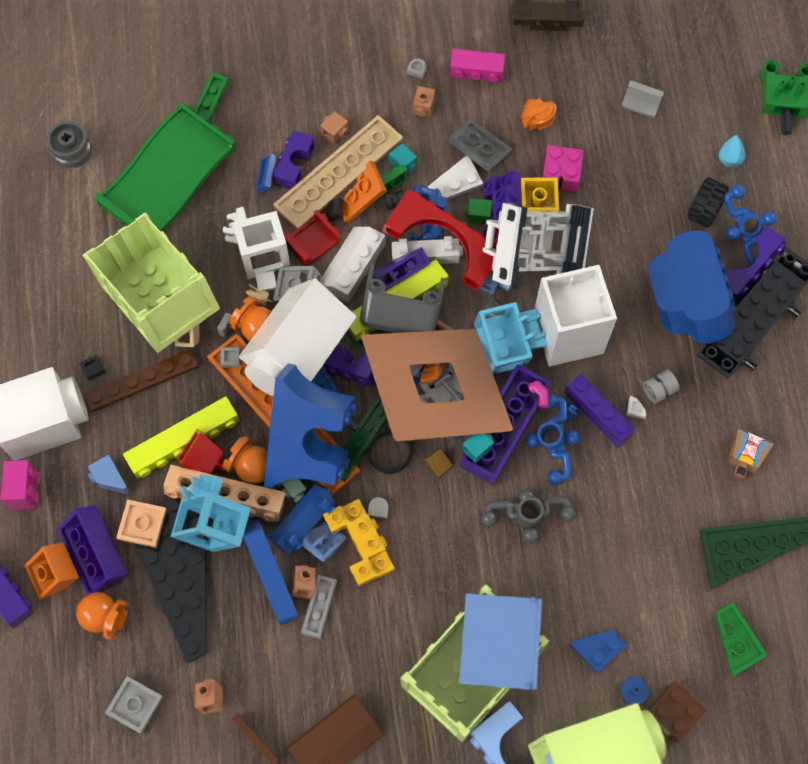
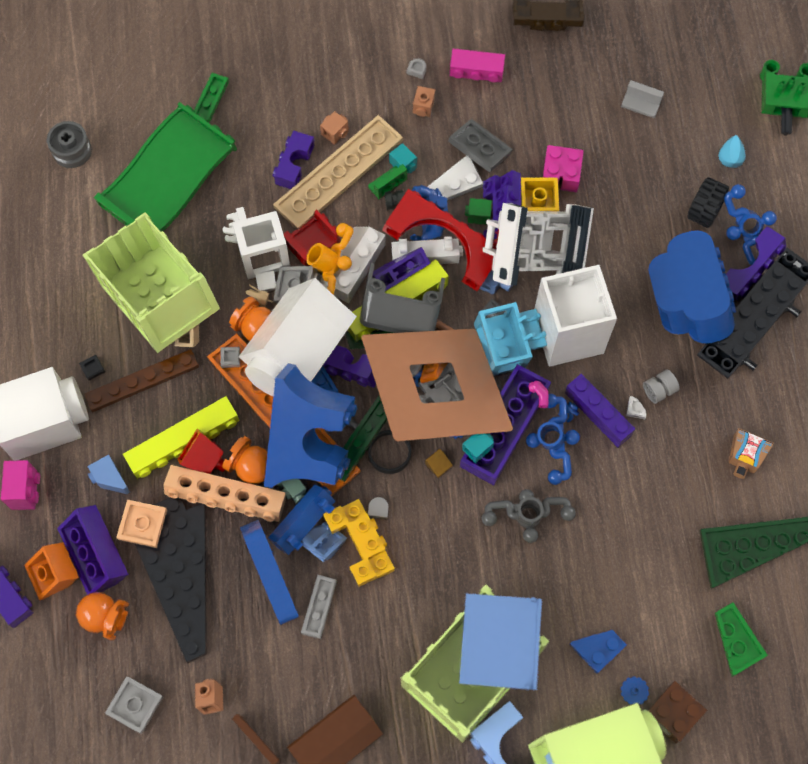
medium azure piece [171,474,251,552] -> none
light grey tile [217,312,232,338] -> none
blue tile [256,153,276,193] -> none
nougat brick [291,565,316,599] -> none
black tile [326,198,344,221] -> none
orange wing [342,160,387,223] -> none
orange hair [521,98,557,131] -> none
none -> light orange wheel [307,223,354,295]

